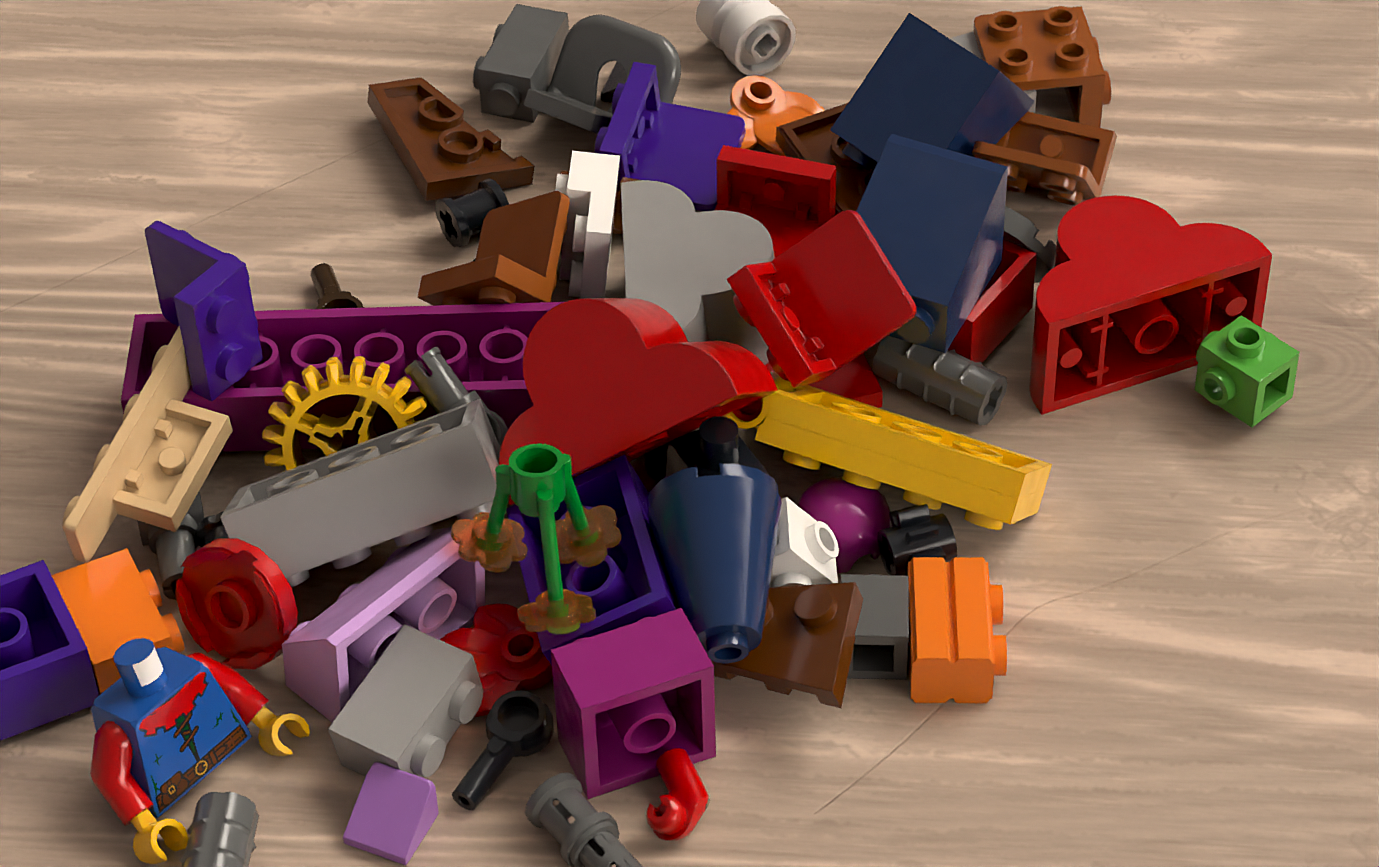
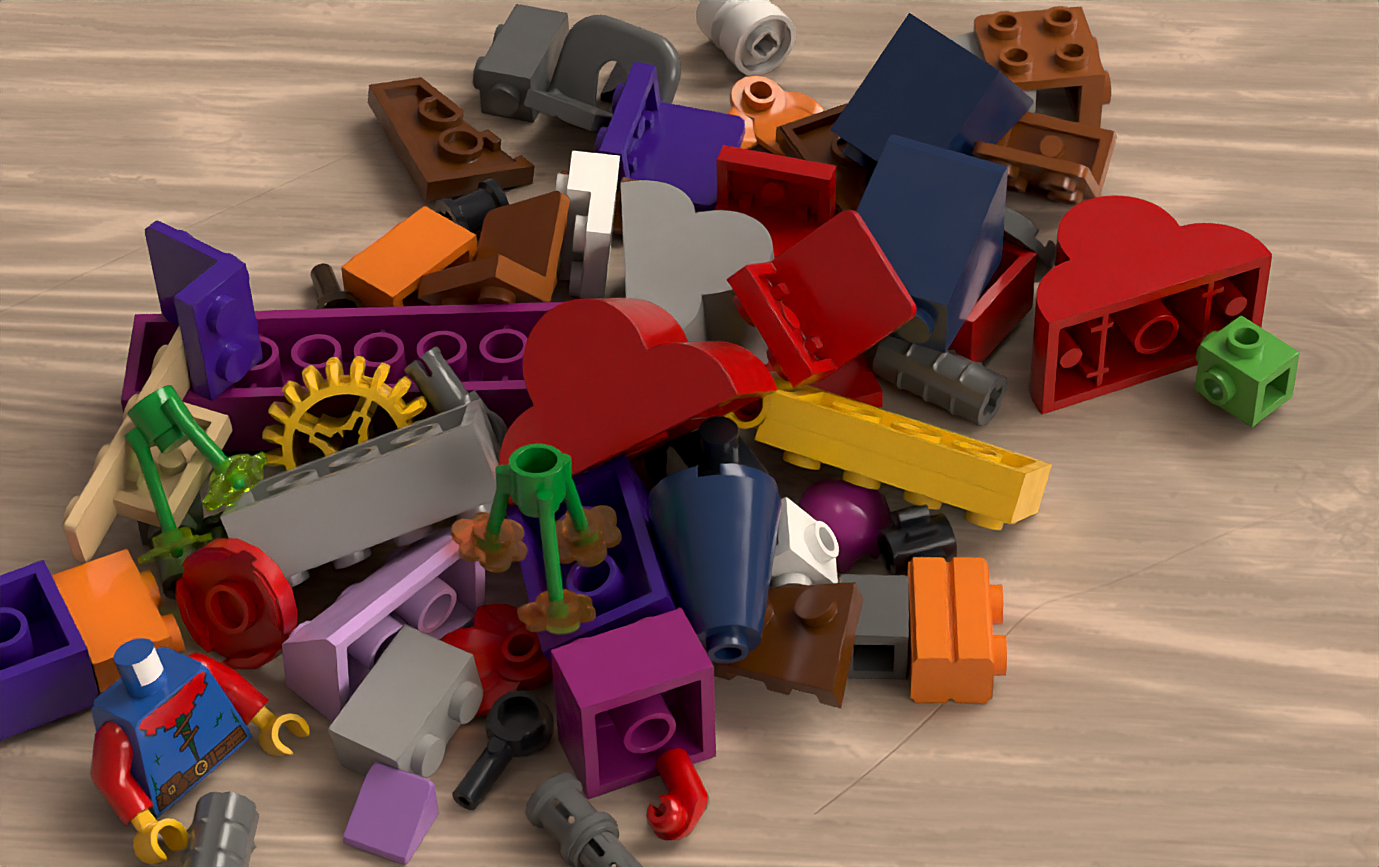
none -> green plant [124,385,267,565]
none -> orange brick [341,206,478,308]

